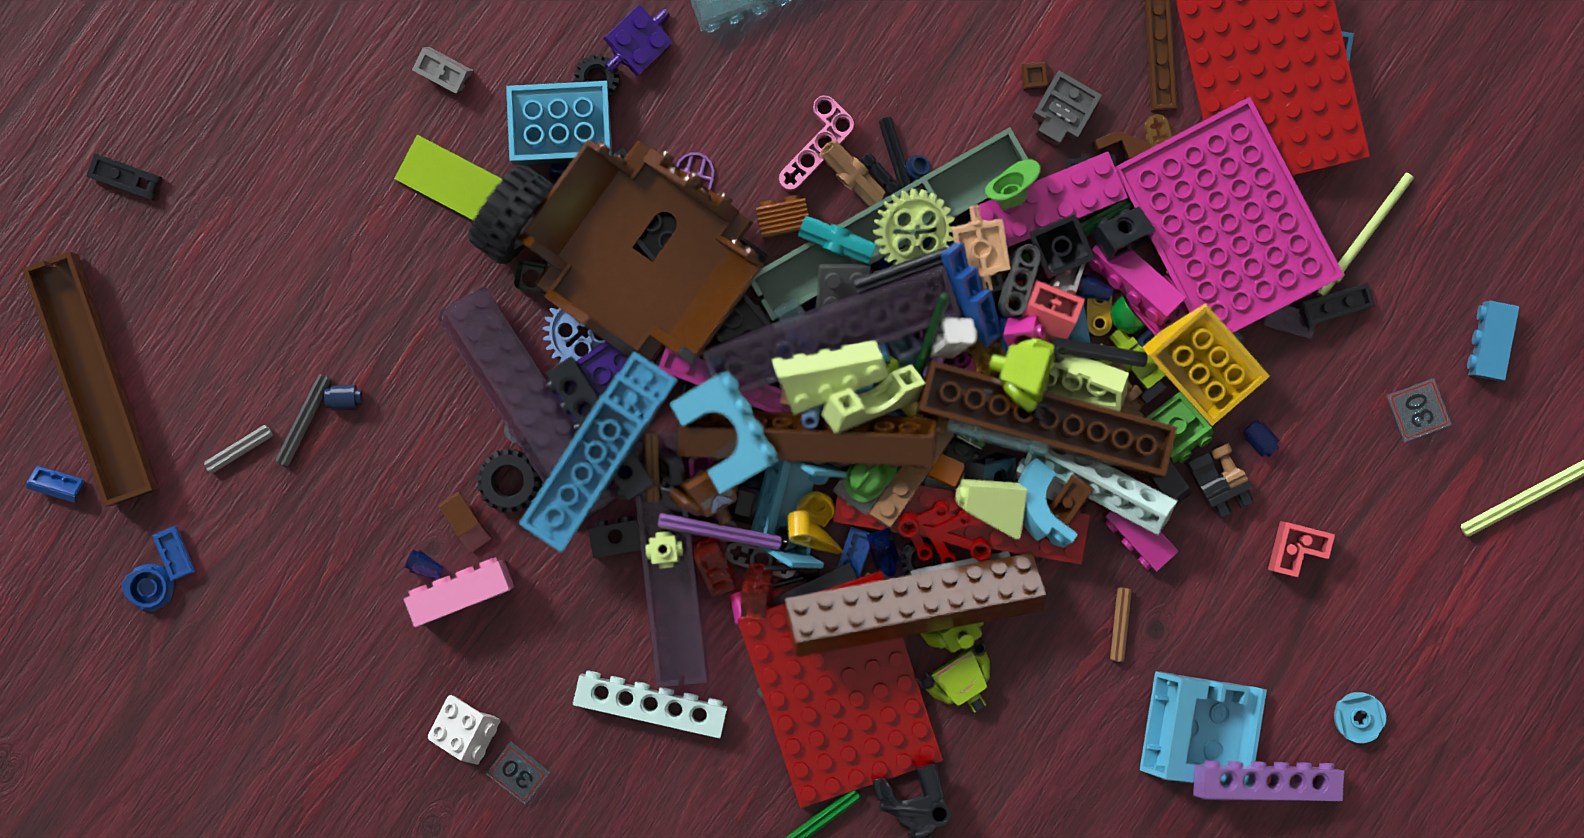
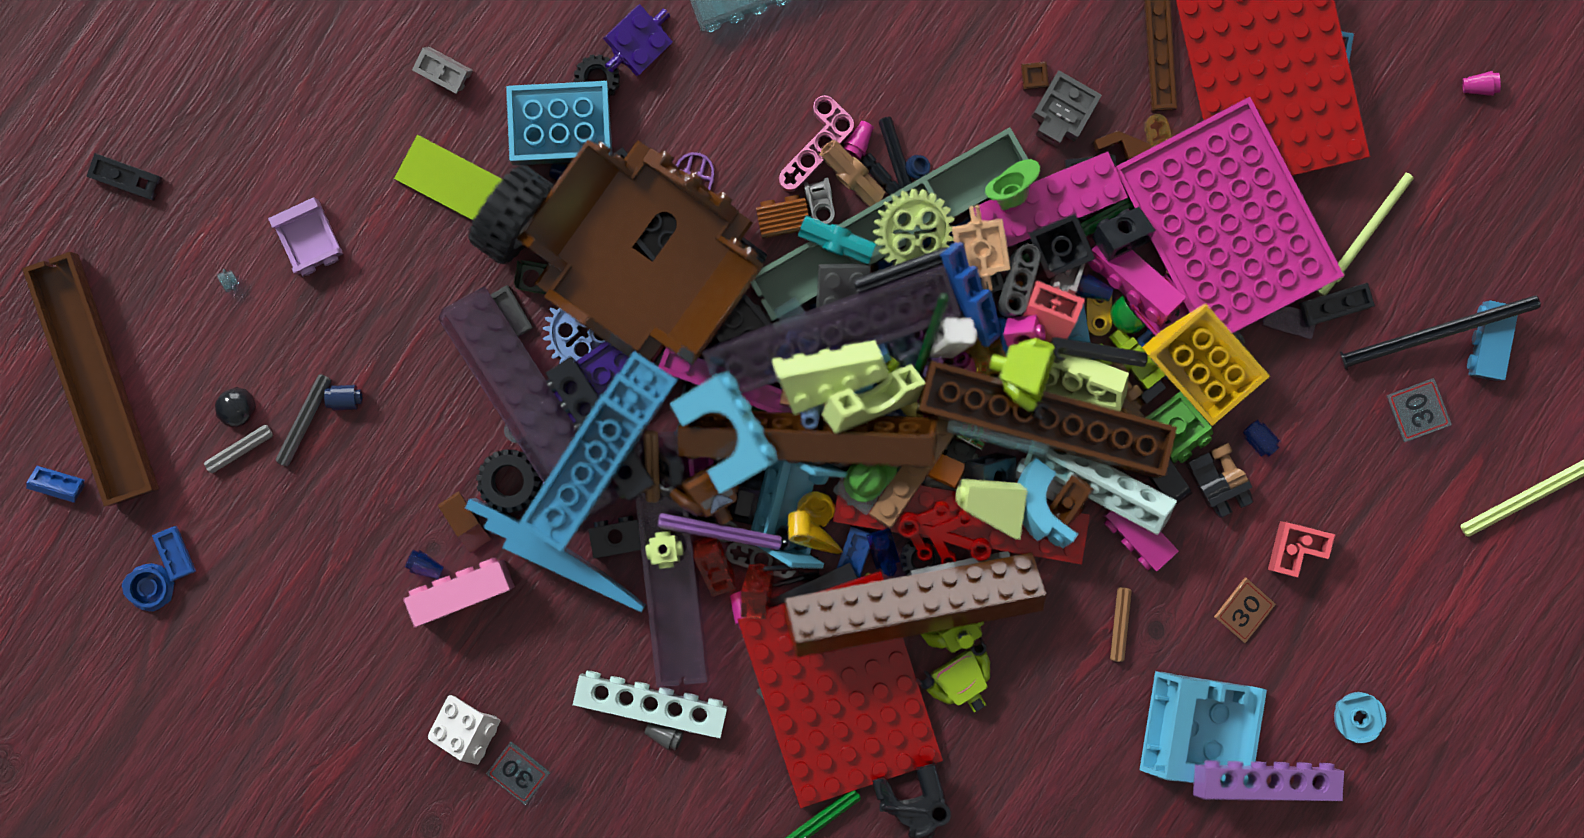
none -> black hair [215,387,256,428]
none -> clear light blue plate [217,269,239,293]
none -> lavender panel [268,197,343,276]
none -> dark azure slope [465,498,646,612]
none -> dark grey tile [486,285,533,341]
none -> dark grey cone [645,722,684,751]
none -> light grey piece [804,178,834,225]
none -> dark pink cone [843,121,874,160]
none -> nougat piece [1214,577,1276,643]
none -> black axle [1339,295,1541,371]
none -> dark pink cone [1462,71,1501,96]

